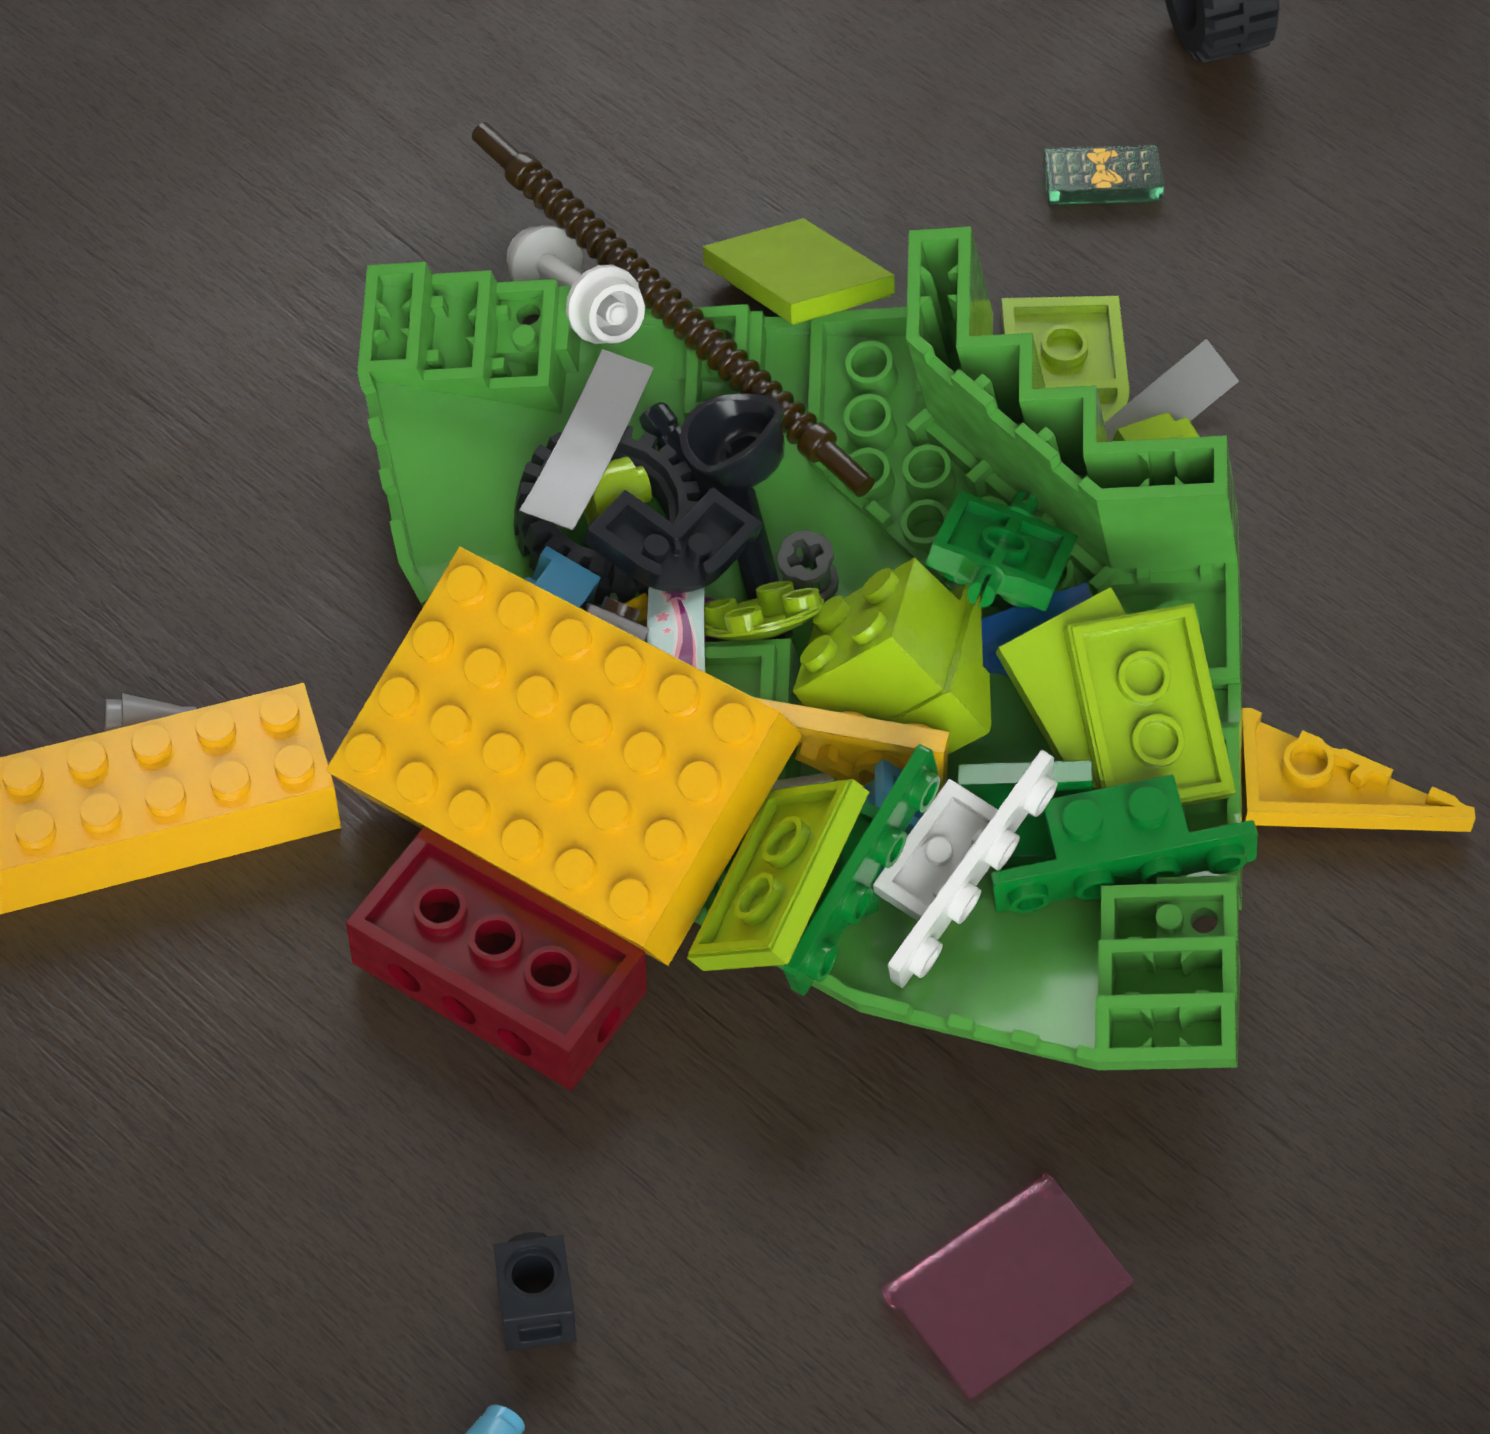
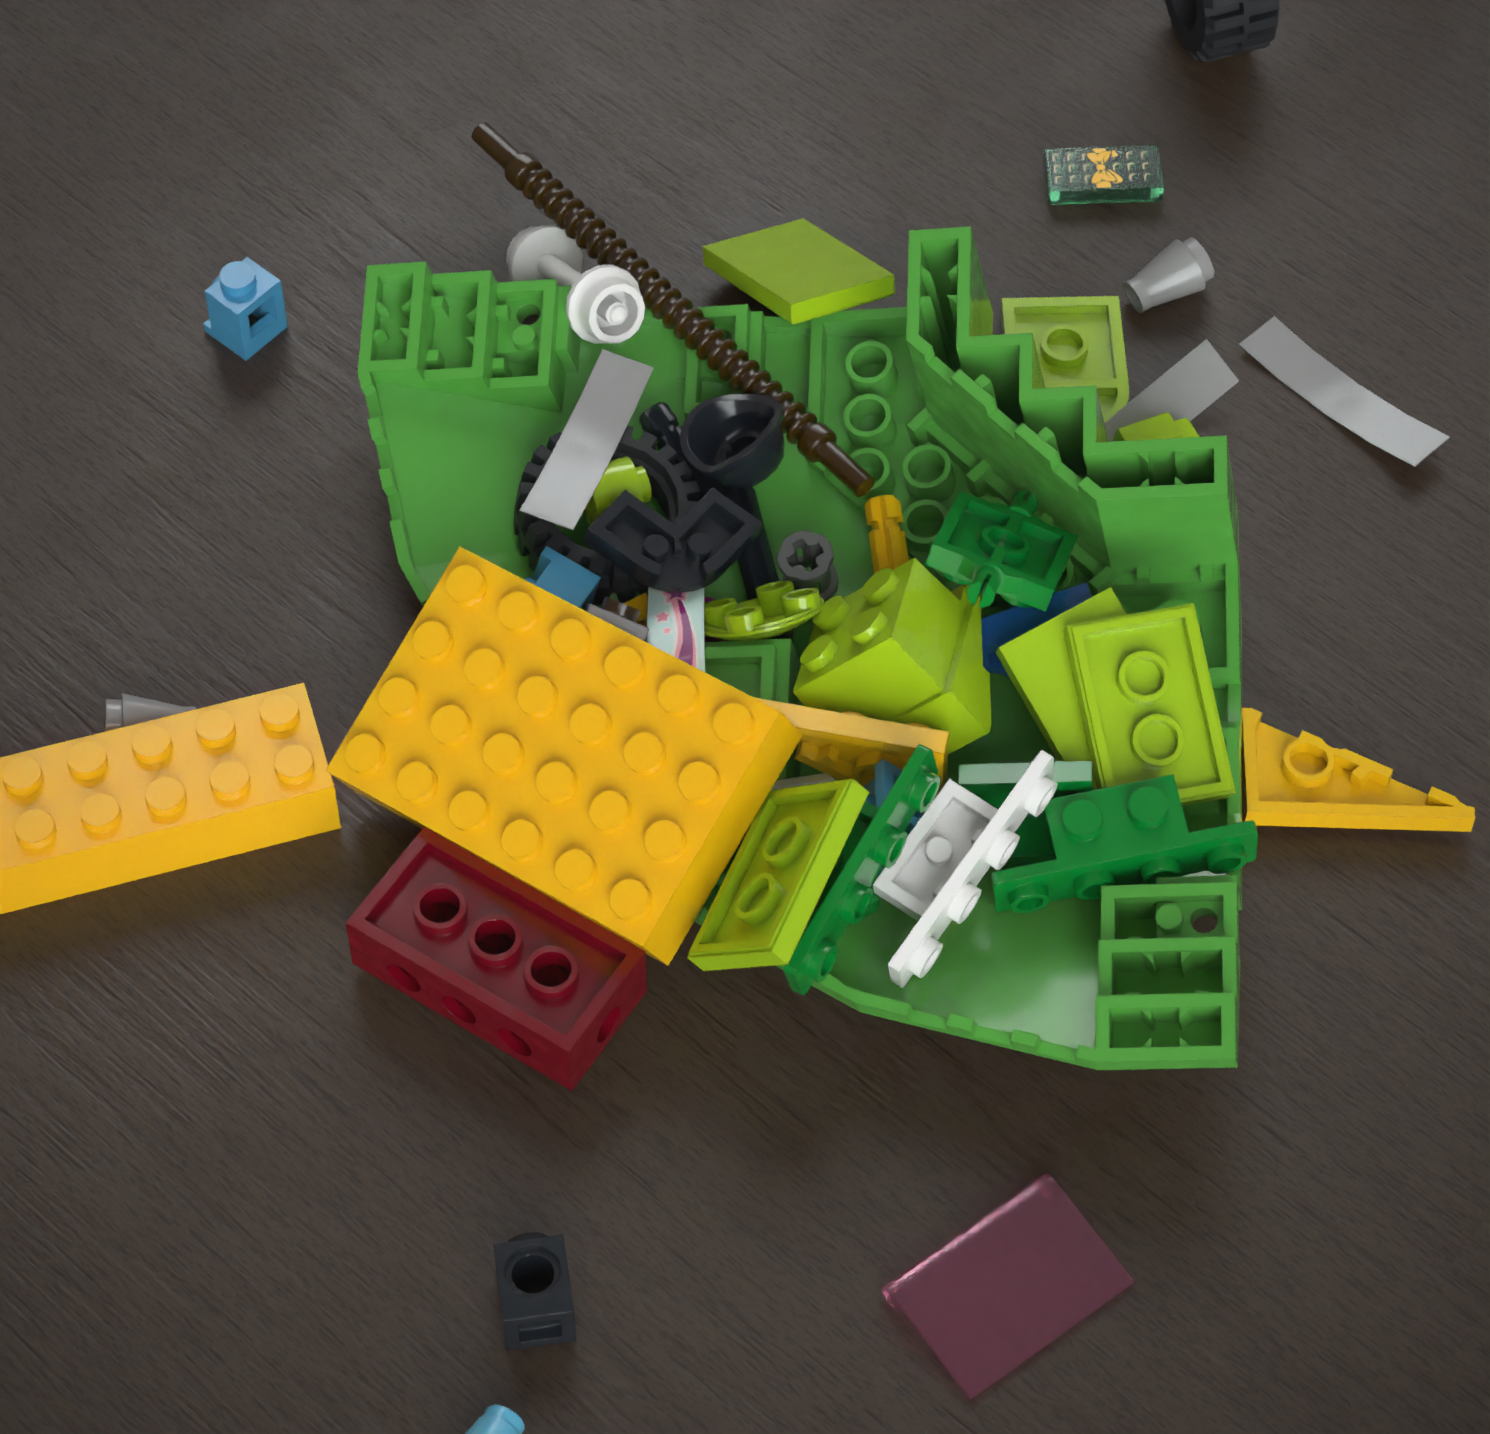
none -> dark azure brick [203,257,288,361]
none -> yellow axle [864,495,909,574]
none -> light grey cone [1123,237,1214,313]
none -> light grey sticker [1239,316,1450,467]

